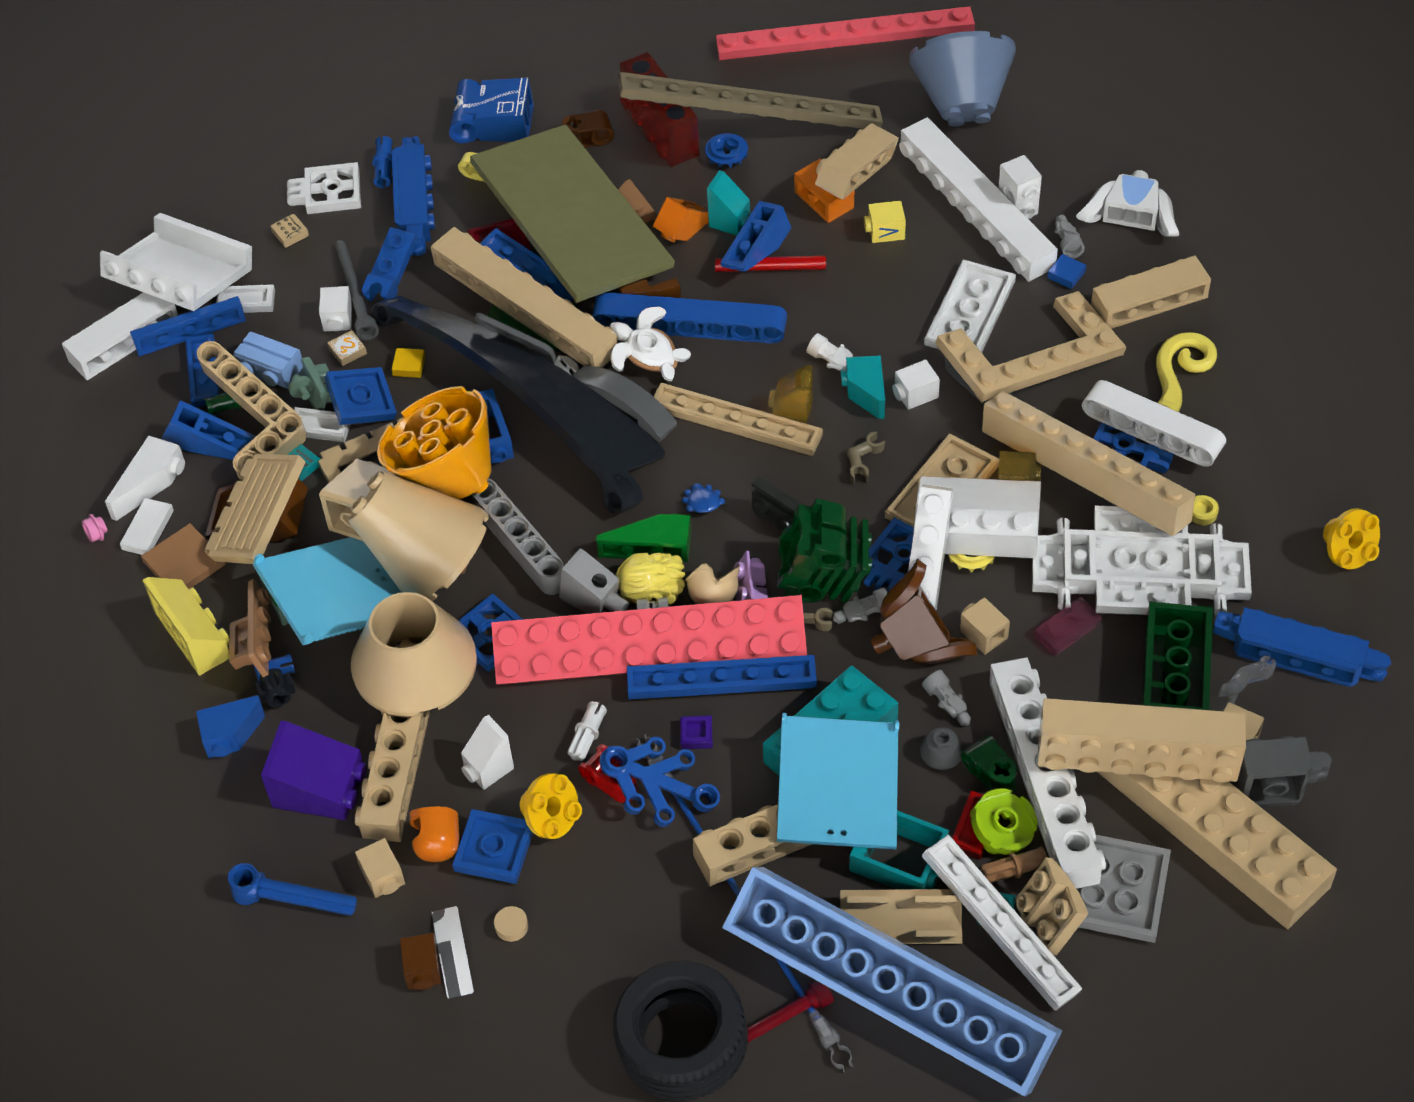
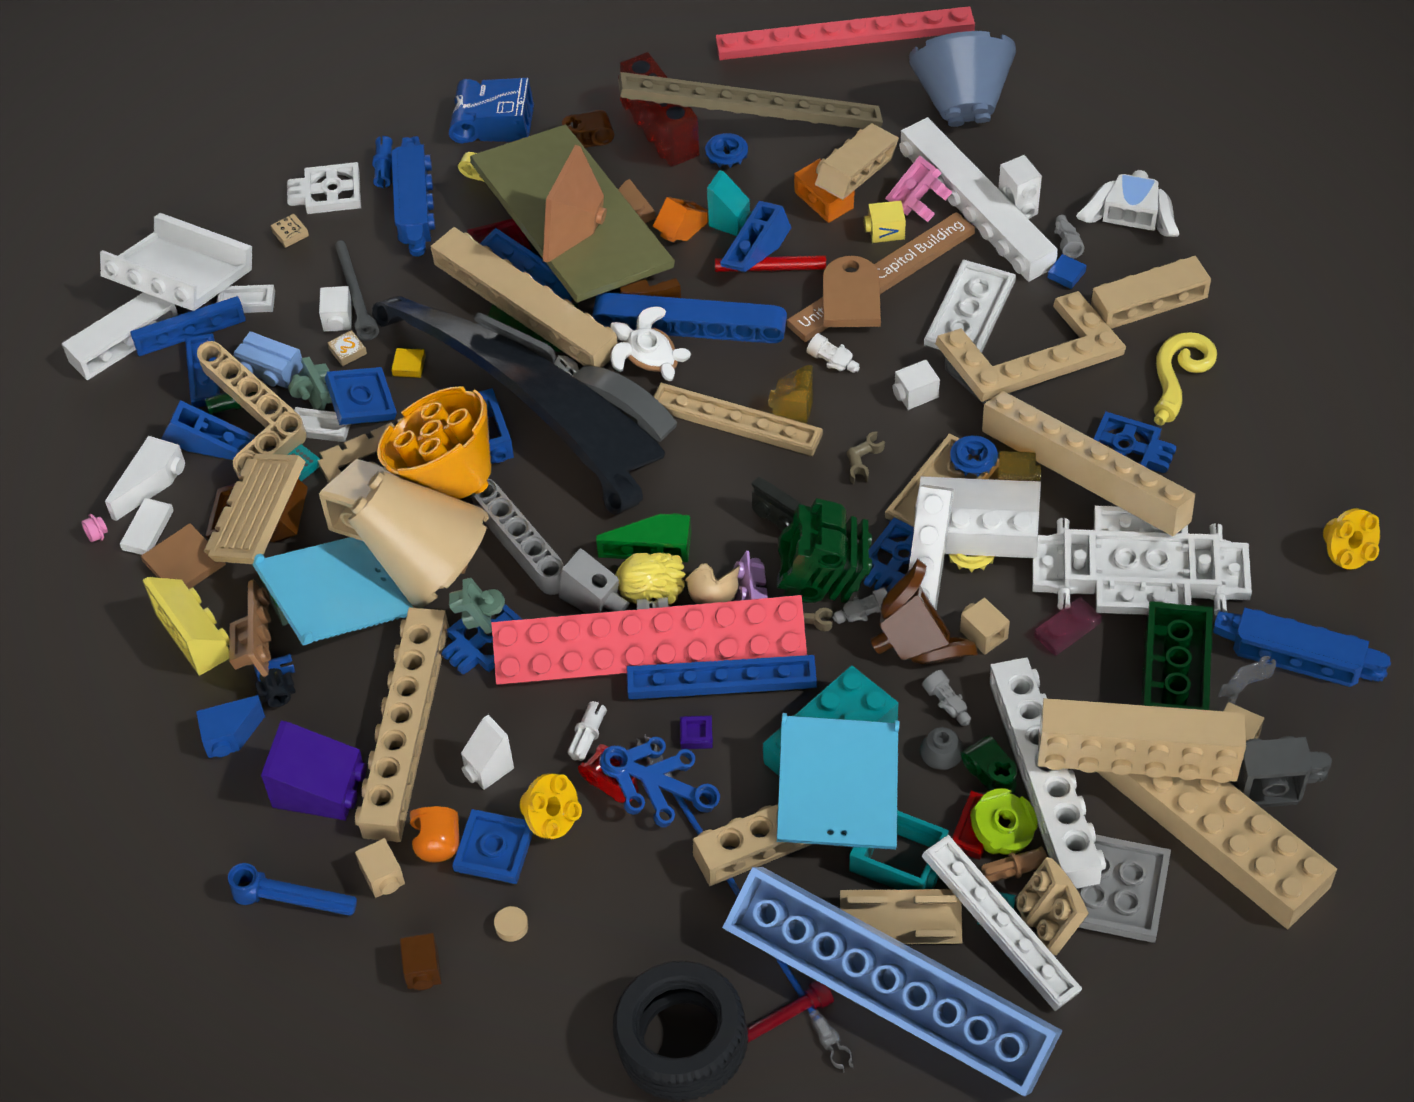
tan cone [351,592,477,717] -> none
blue plate [362,227,418,301] -> none
white sticker [432,906,474,998] -> none
blue piece [682,483,725,513] -> none
teal slope [841,356,885,419] -> none
white beam [1082,380,1226,467] -> none
light yellow tile [1192,495,1219,526] -> none
none -> sand green hips [449,578,505,634]
none -> nougat slope [543,145,607,262]
none -> medium nougat tile [787,212,975,342]
none -> medium nougat tile [823,256,881,327]
none -> bright pink plate [885,156,952,222]
none -> blue gear [950,436,998,477]

